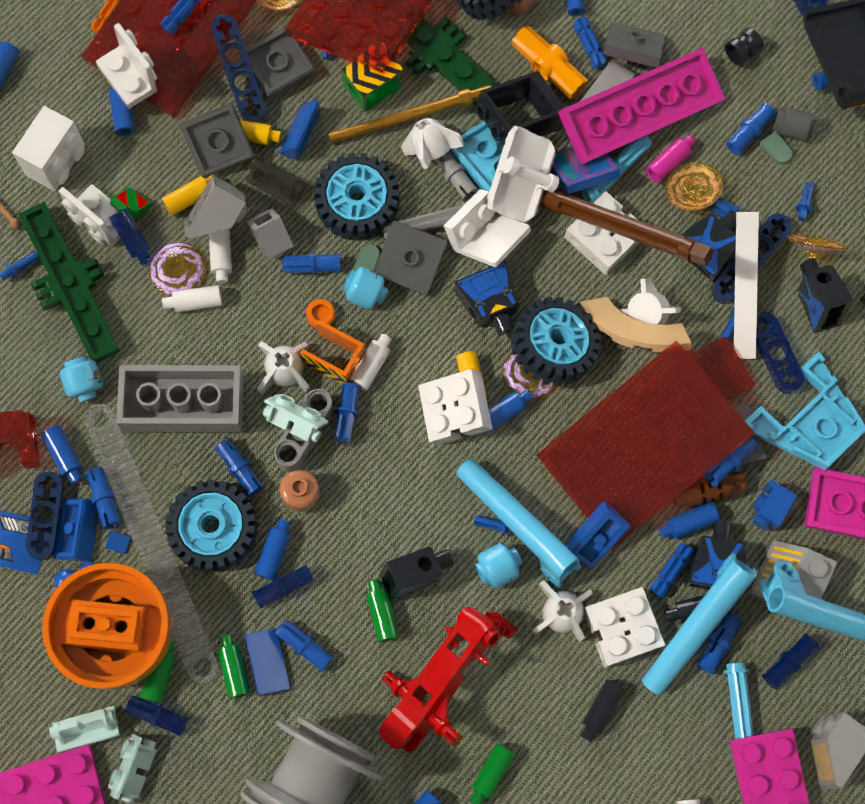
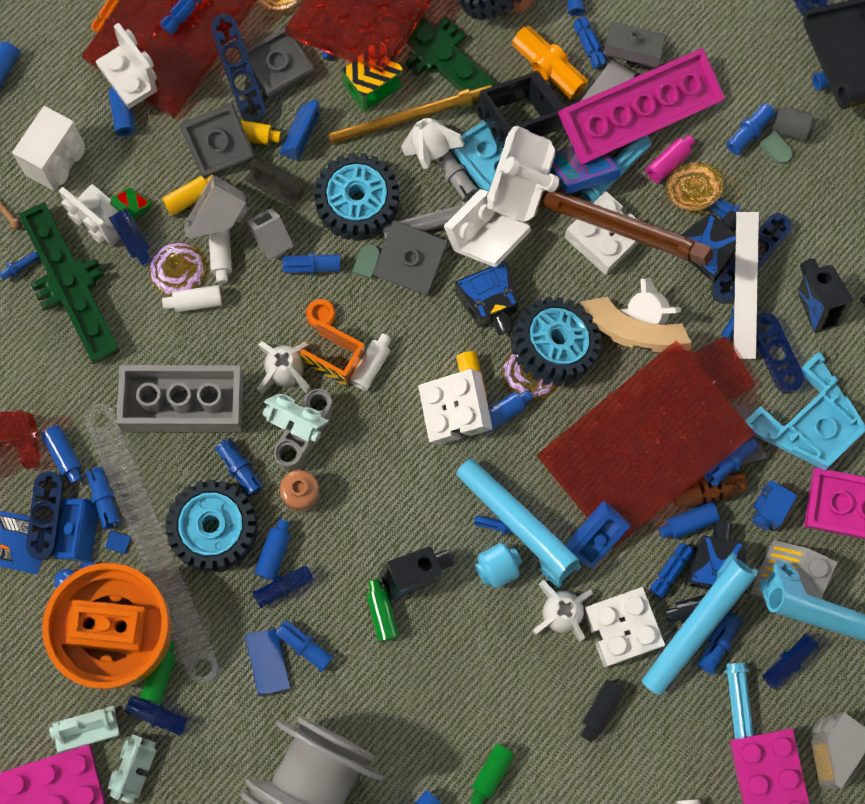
medium azure head [59,356,103,402] -> none
green cylinder [217,634,251,699] -> none
blue axle [333,382,361,443] -> none
medium azure head [342,267,388,309] -> none
red piece [379,607,518,752] -> none
black wheel [724,27,764,66] -> none
clear yellow dish [788,234,846,259] -> none
blue piece [796,182,815,221] -> none

